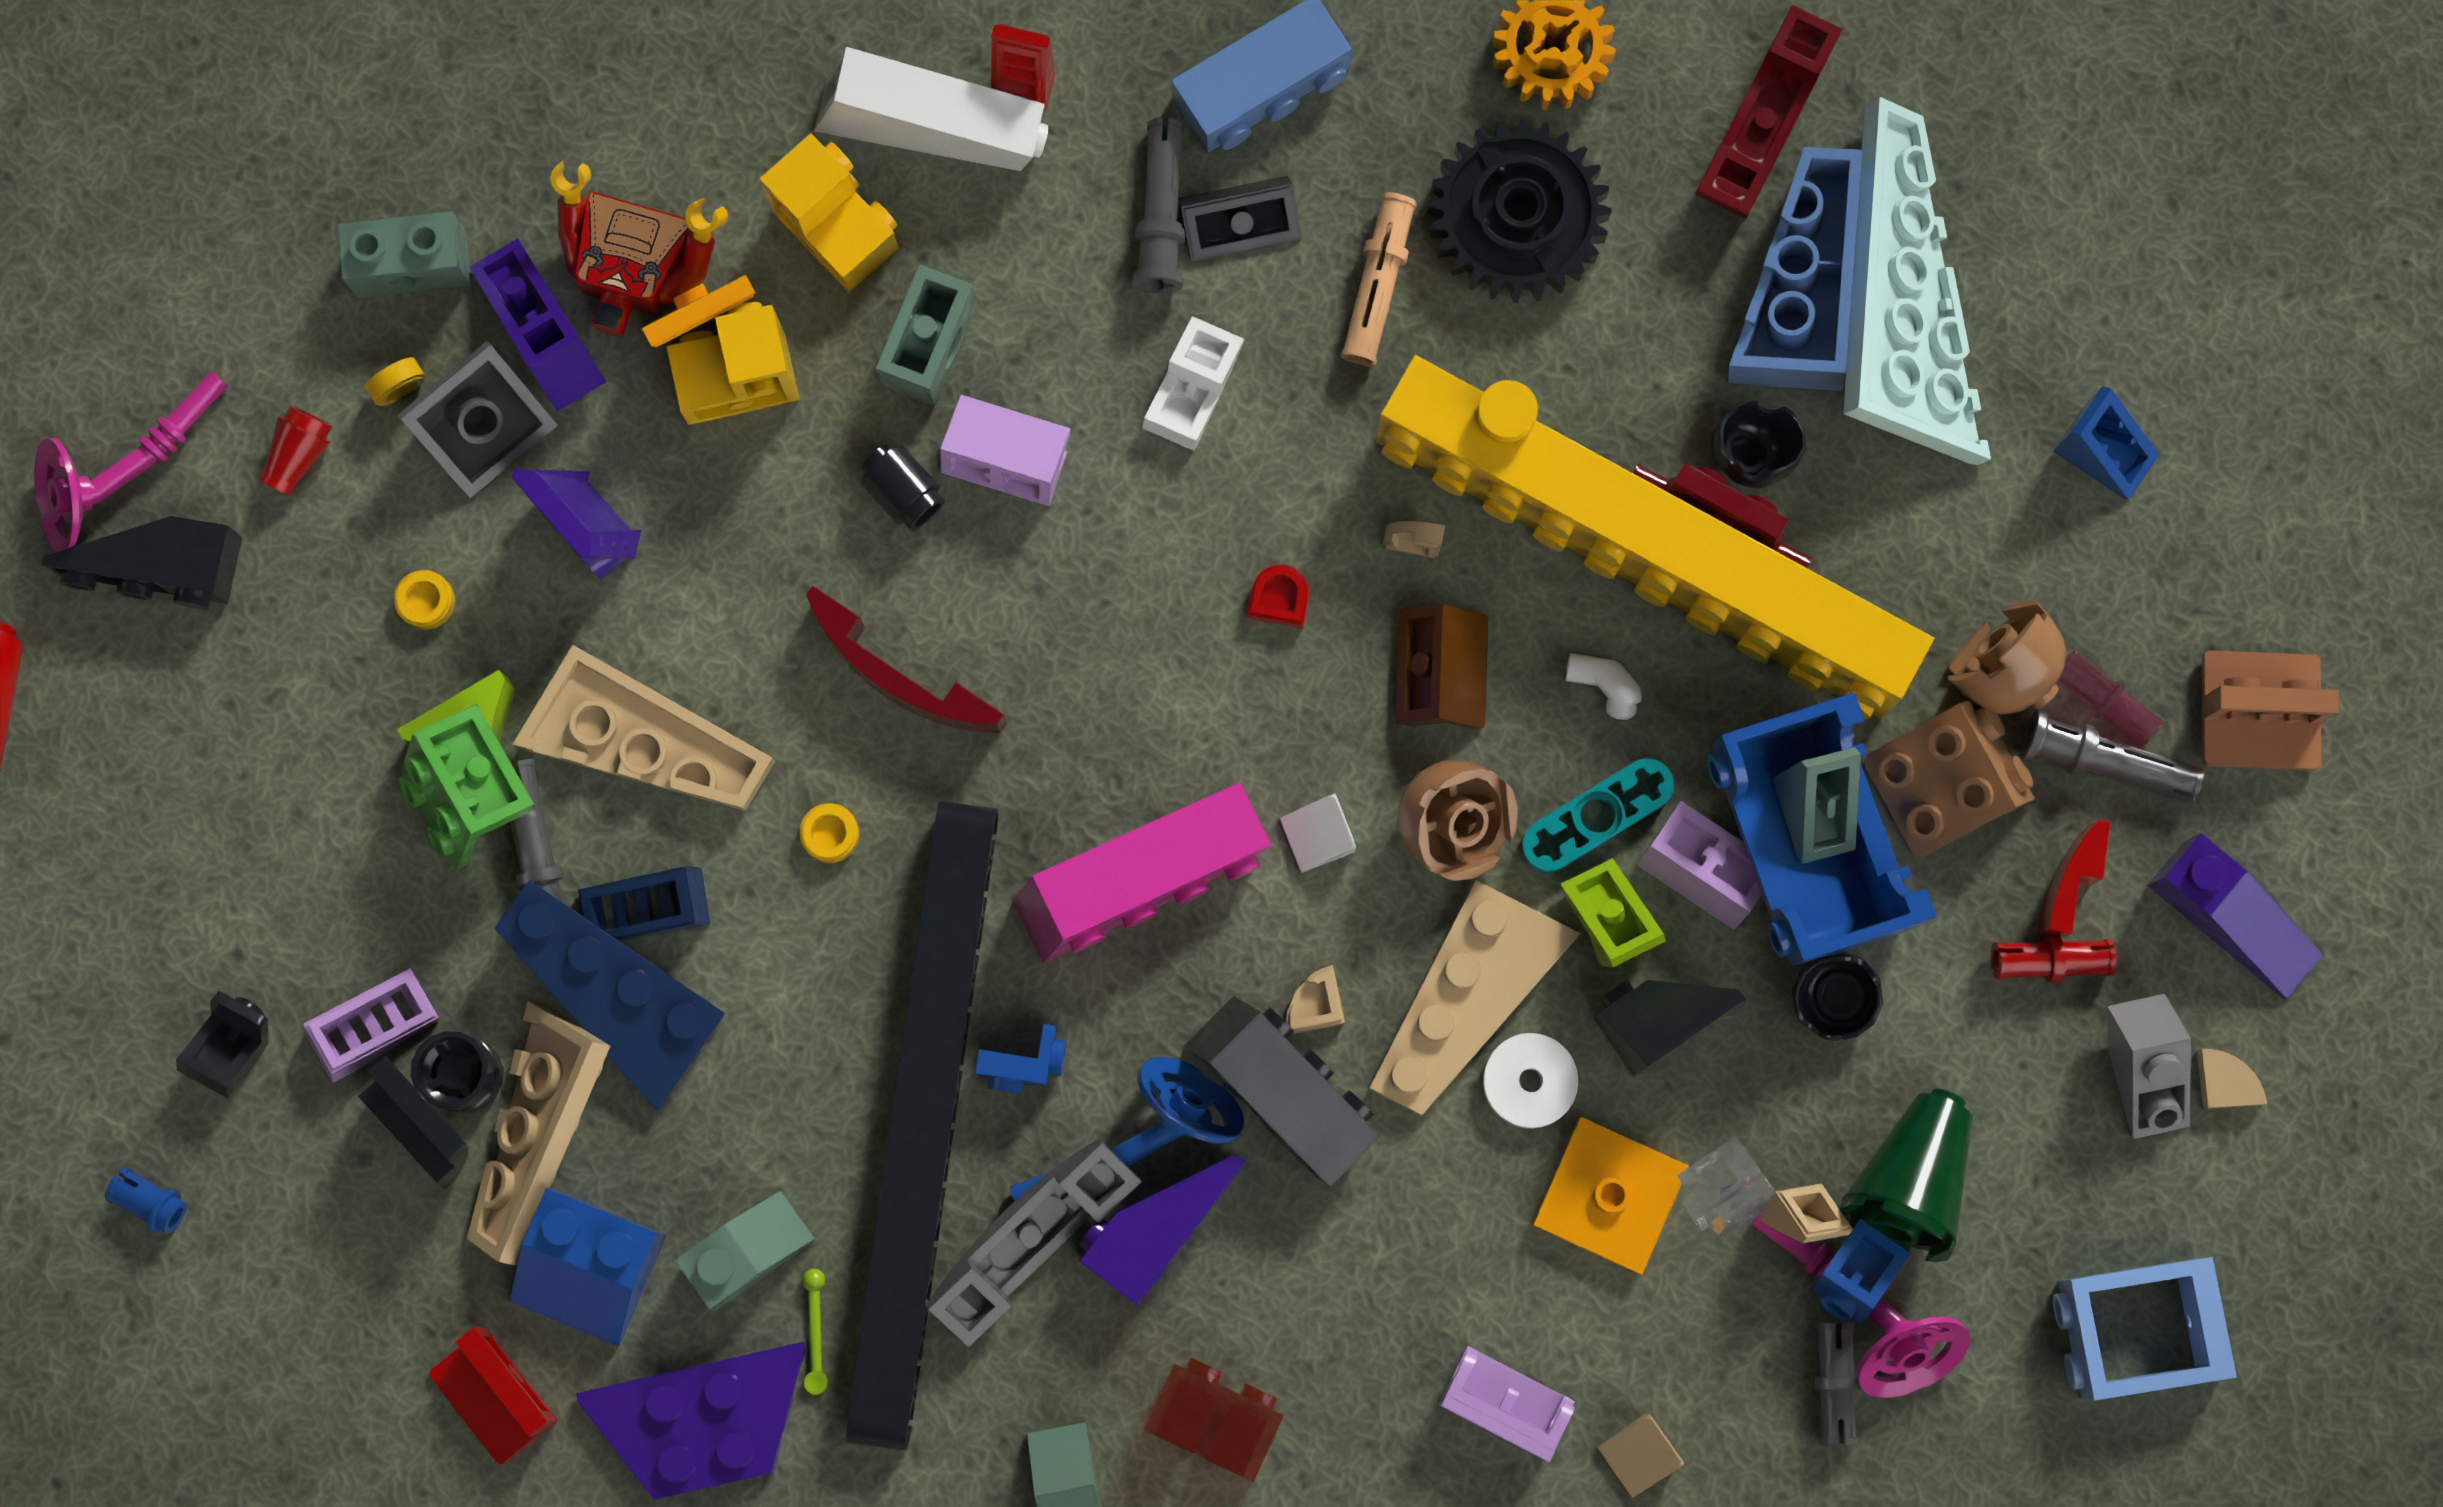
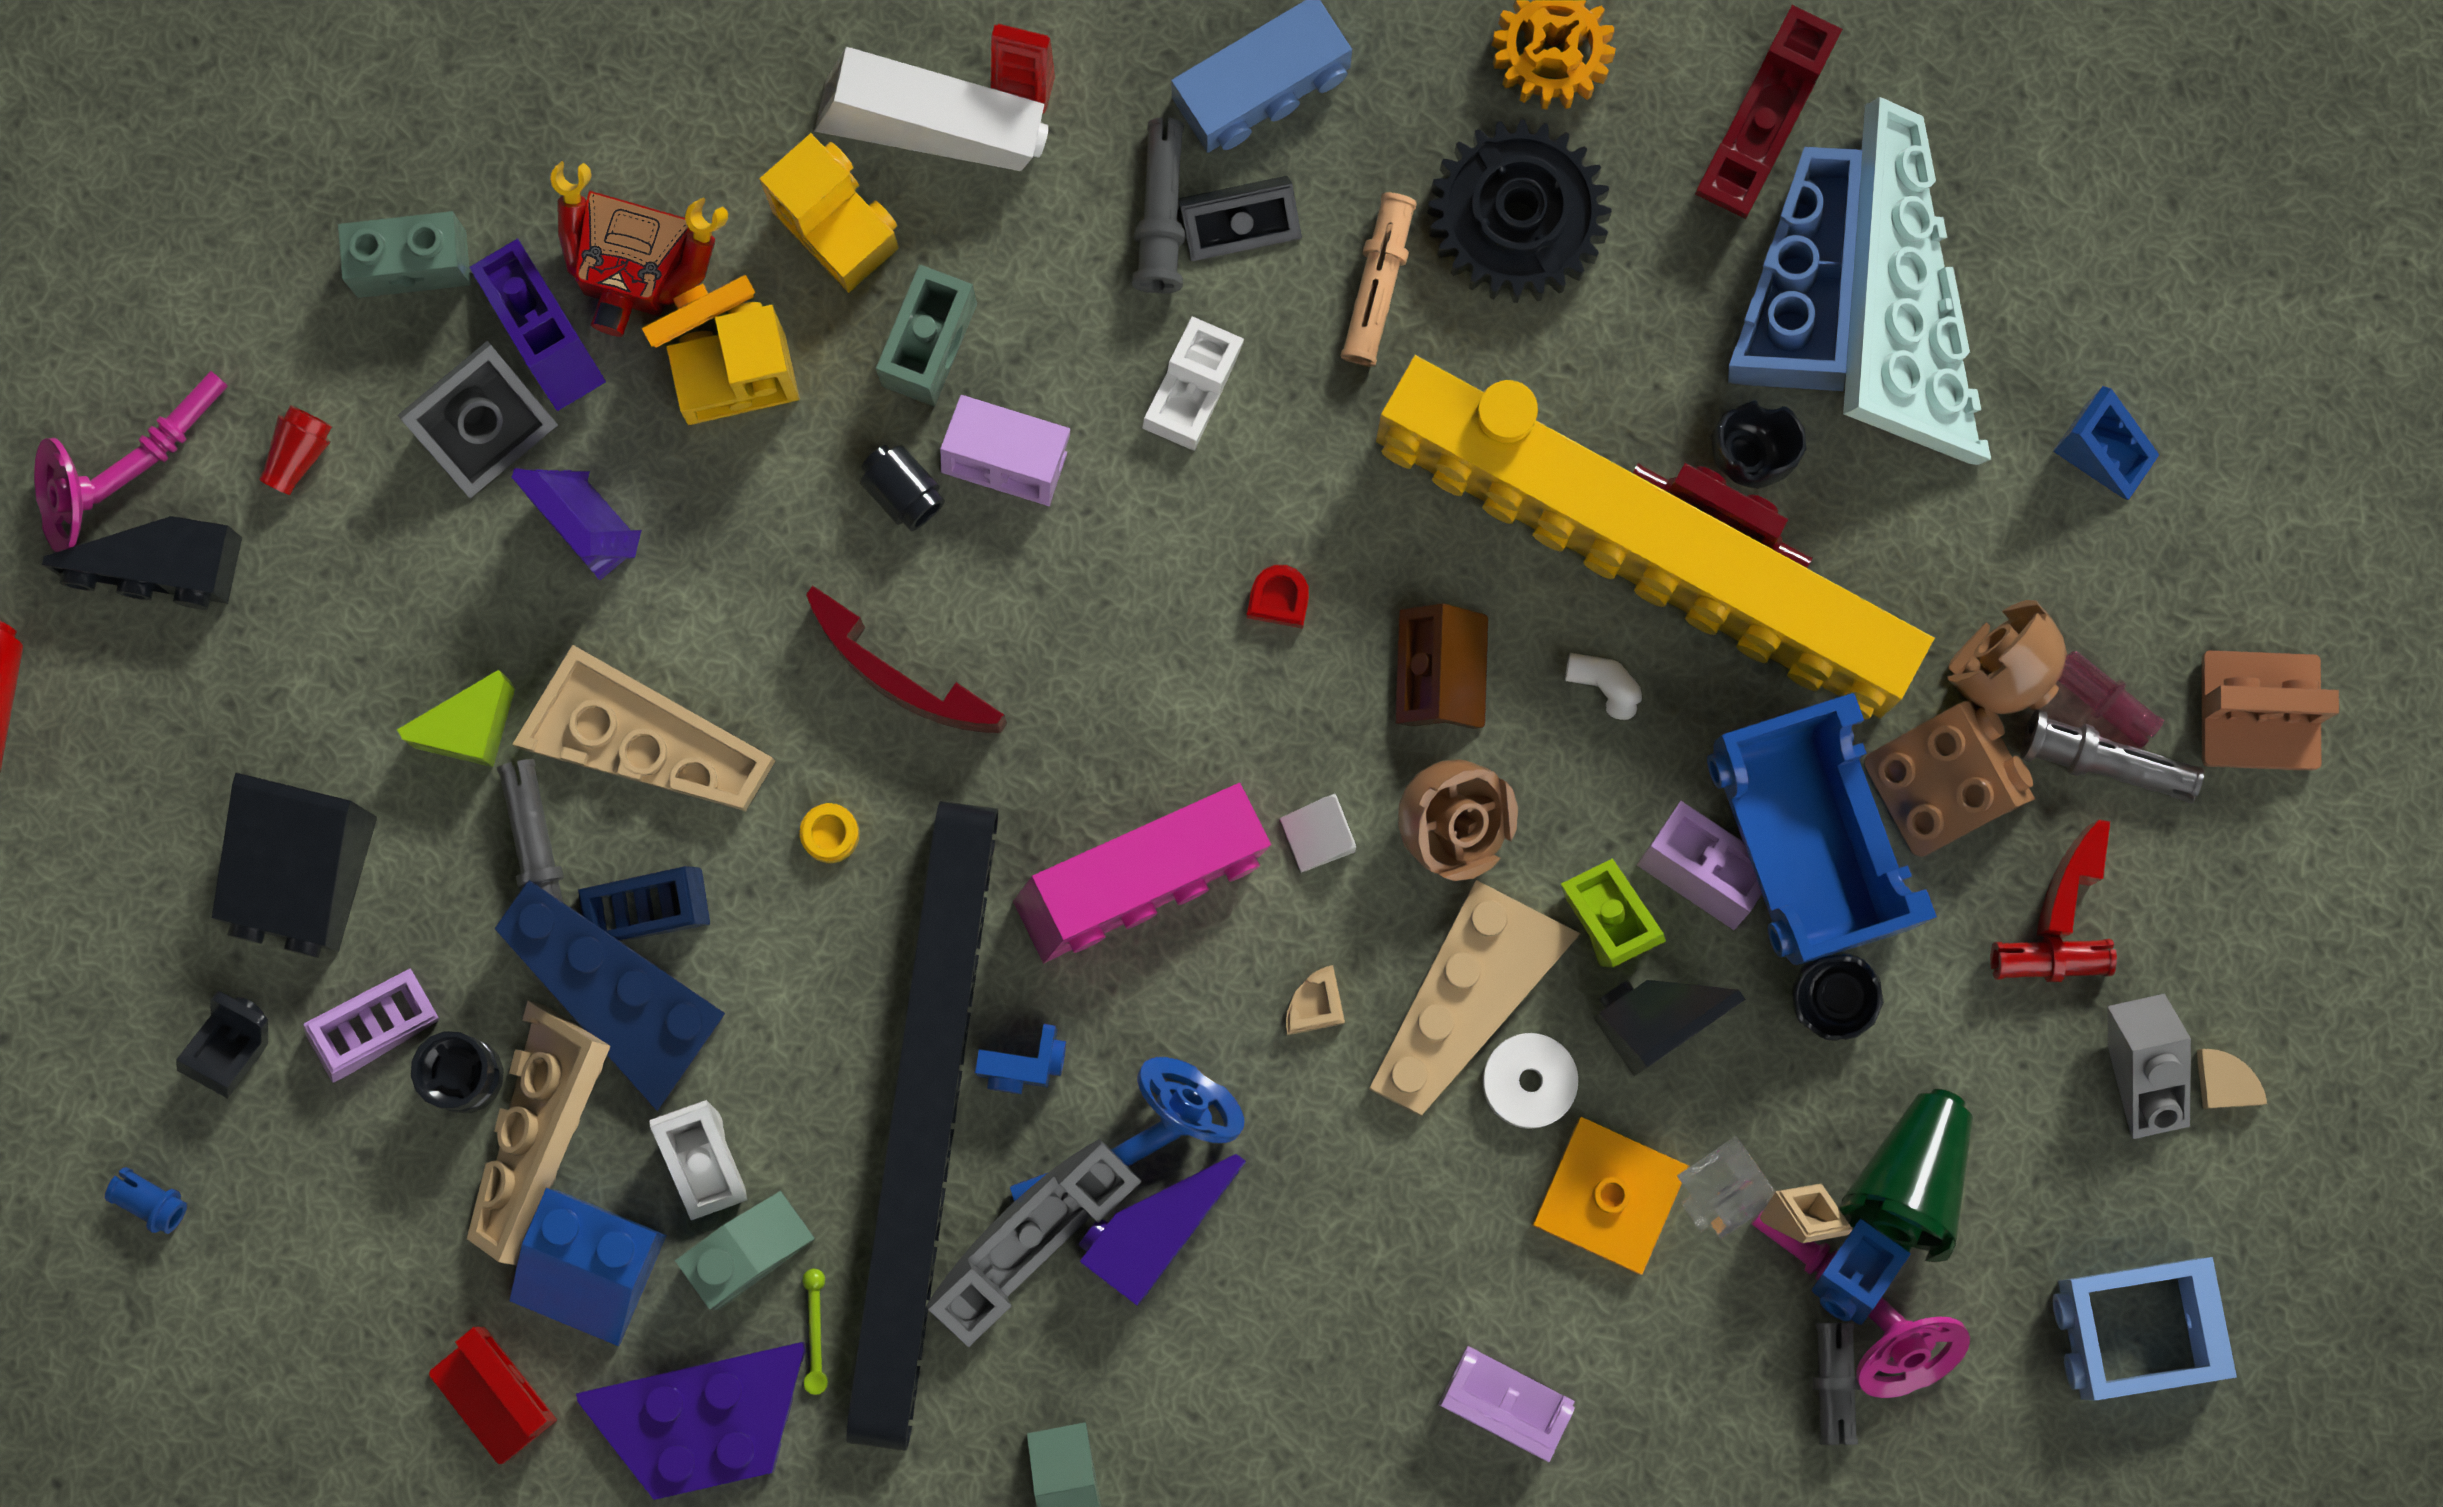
black slope [358,1056,468,1189] -> none
yellow tile [364,357,425,406] -> none
yellow tile [394,570,455,630] -> none
bright green bracket [398,704,534,870] -> none
clear red piece [1144,1358,1284,1482] -> none
black wedge [1184,996,1380,1187] -> none
tan tile [1382,521,1445,559] -> none
teal beam [1521,758,1674,874] -> none
tan slope [1597,1413,1684,1498] -> none
sand green slope [1772,747,1861,864] -> none
dark purple slope [2147,833,2323,1000] -> none
none -> black slope [212,773,377,958]
none -> white slope [649,1100,747,1220]

